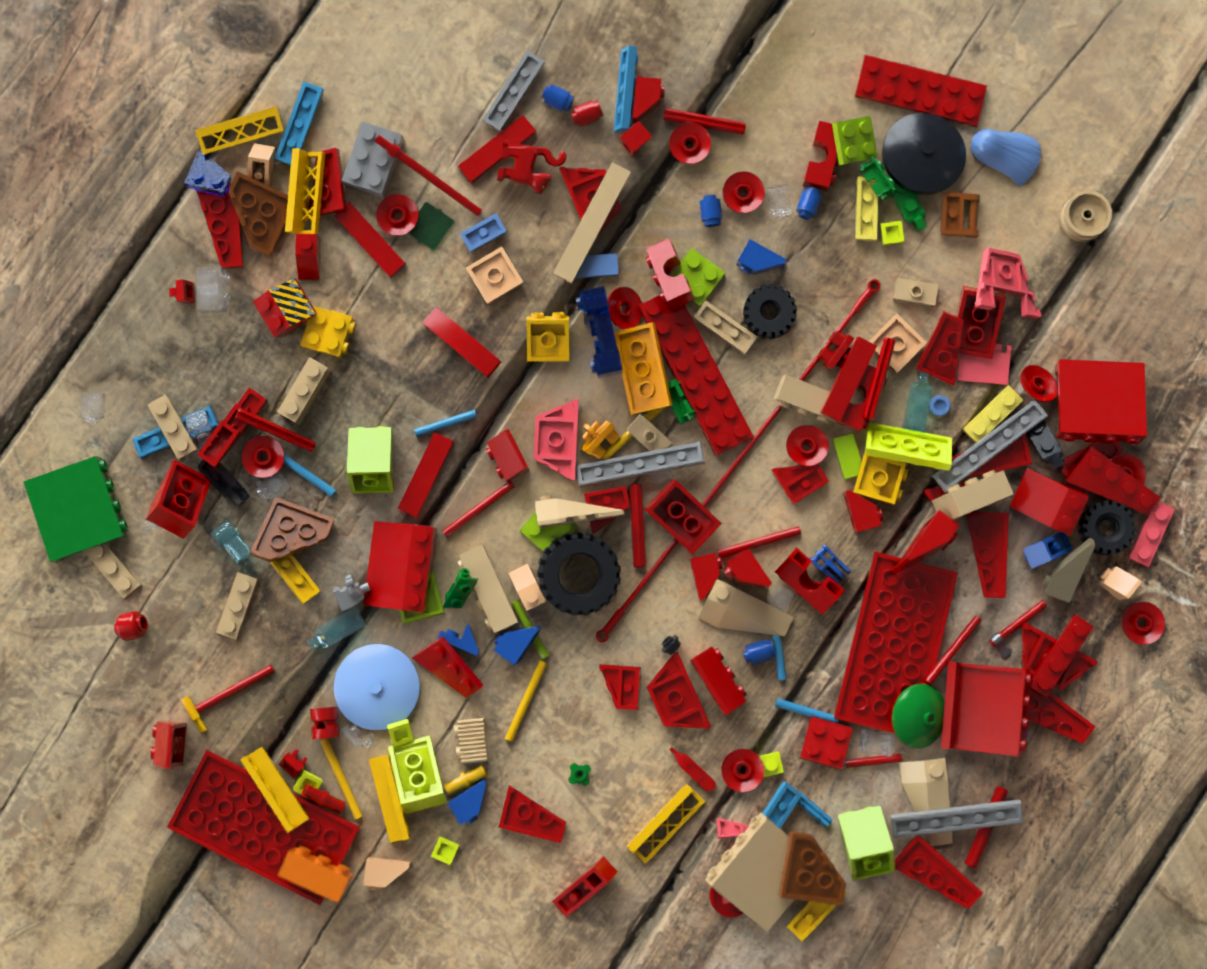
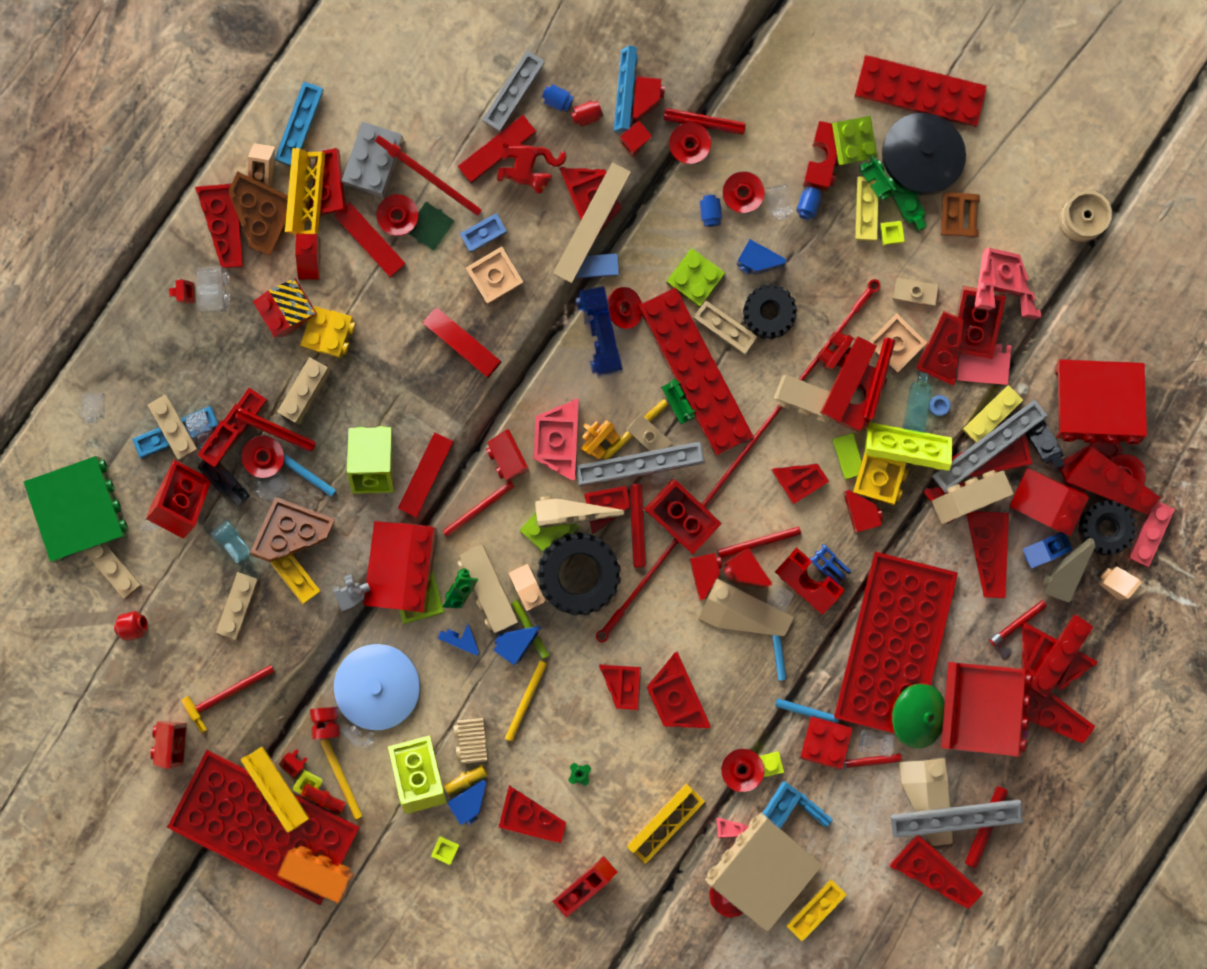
clear blue wing [184,150,232,197] -> none
yellow fence [195,106,284,155] -> none
clear light blue hinge [307,607,366,649] -> none
light nougat slope [363,857,411,891] -> none
yellow fence [369,754,412,843] -> none
neon yellow plate [387,719,414,747] -> none
red wing [412,636,483,698] -> none
dark azure bar [414,409,477,437] -> none
yellow plate [526,312,570,362] -> none
light orange plate [613,322,673,415] -> none
arch [646,238,695,310] -> none
black plate [661,635,681,655] -> none
red piece [669,747,716,791] -> none
red slope [690,646,747,716] -> none
blue brick [742,639,776,666] -> none
dark orange plate [779,832,846,905] -> none
red dish [786,425,829,467] -> none
slope [838,806,895,881] -> none
red slope [892,510,960,574] -> none
red bar [924,615,982,686] -> none
medium blue hair [970,129,1041,186] -> none
red dish [1020,365,1058,402] -> none
red dish [1122,602,1165,645] -> none

